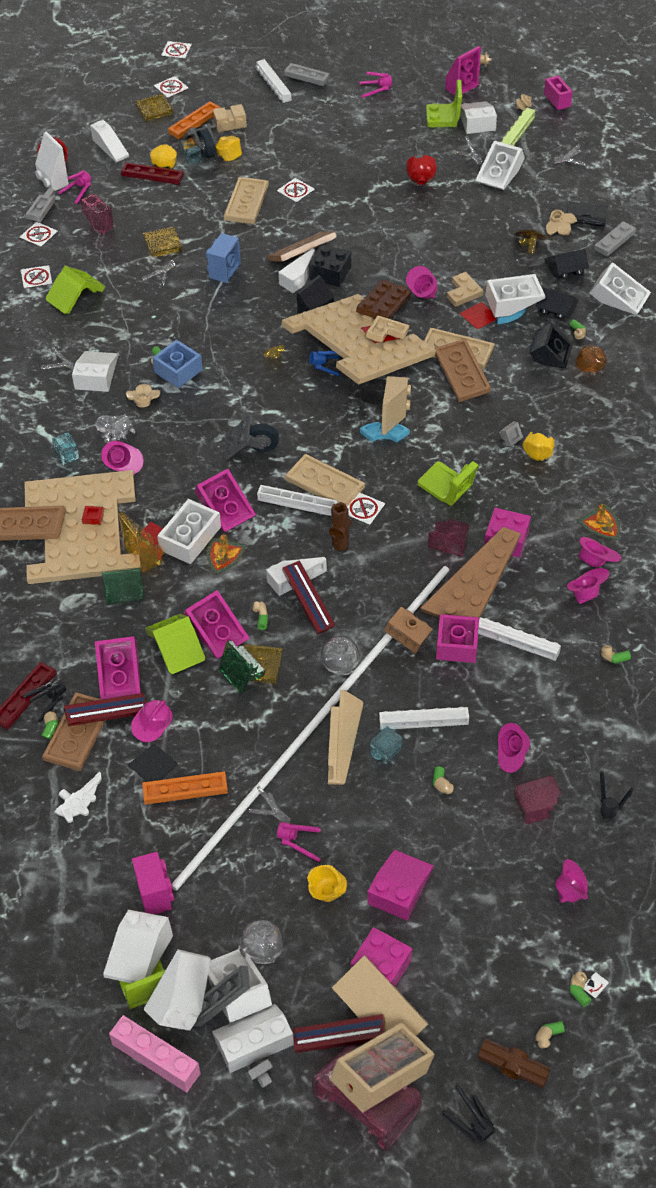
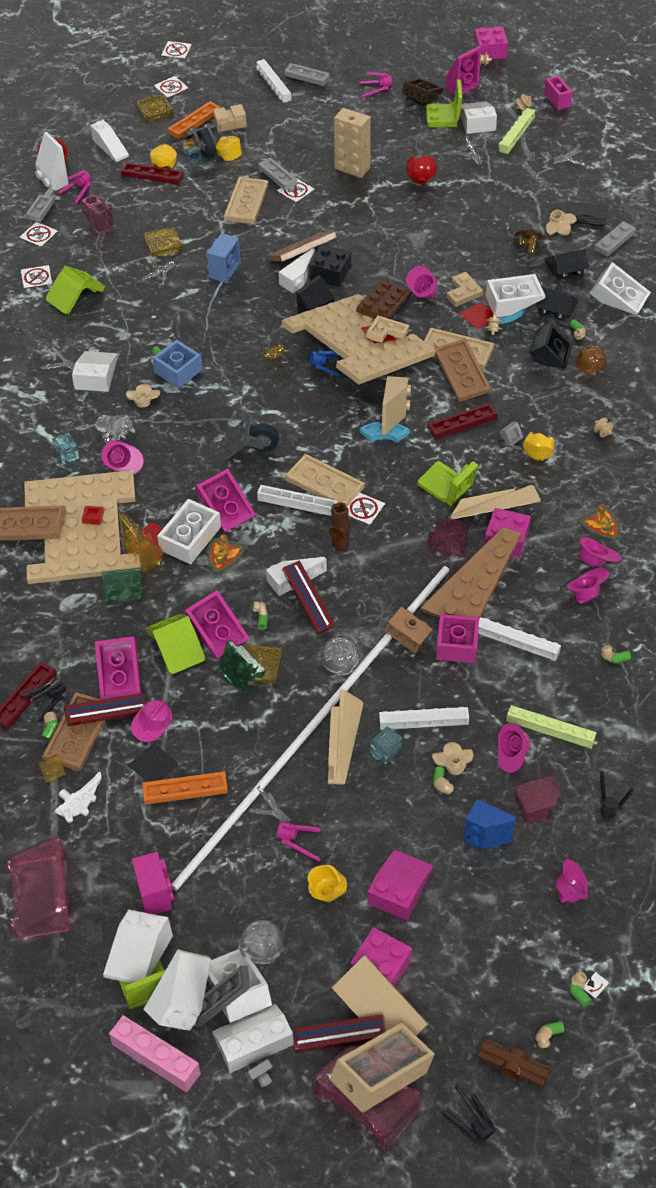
white slope [475,141,525,190] -> none
none -> clear pink windscreen [7,837,71,939]
none -> clear yellow plate [38,755,66,783]
none -> light grey plate [258,158,297,190]
none -> tan brick [334,108,370,178]
none -> dark brown plate [402,78,443,104]
none -> dark red tile [427,403,498,440]
none -> tan plate [432,742,474,775]
none -> tan wedge [448,485,541,520]
none -> blue slope [464,799,516,849]
none -> dark pink brick [474,26,508,59]
none -> tan wheel [485,314,503,335]
none -> yellowish green piece [506,705,597,749]
none -> tan wheel [594,418,613,437]

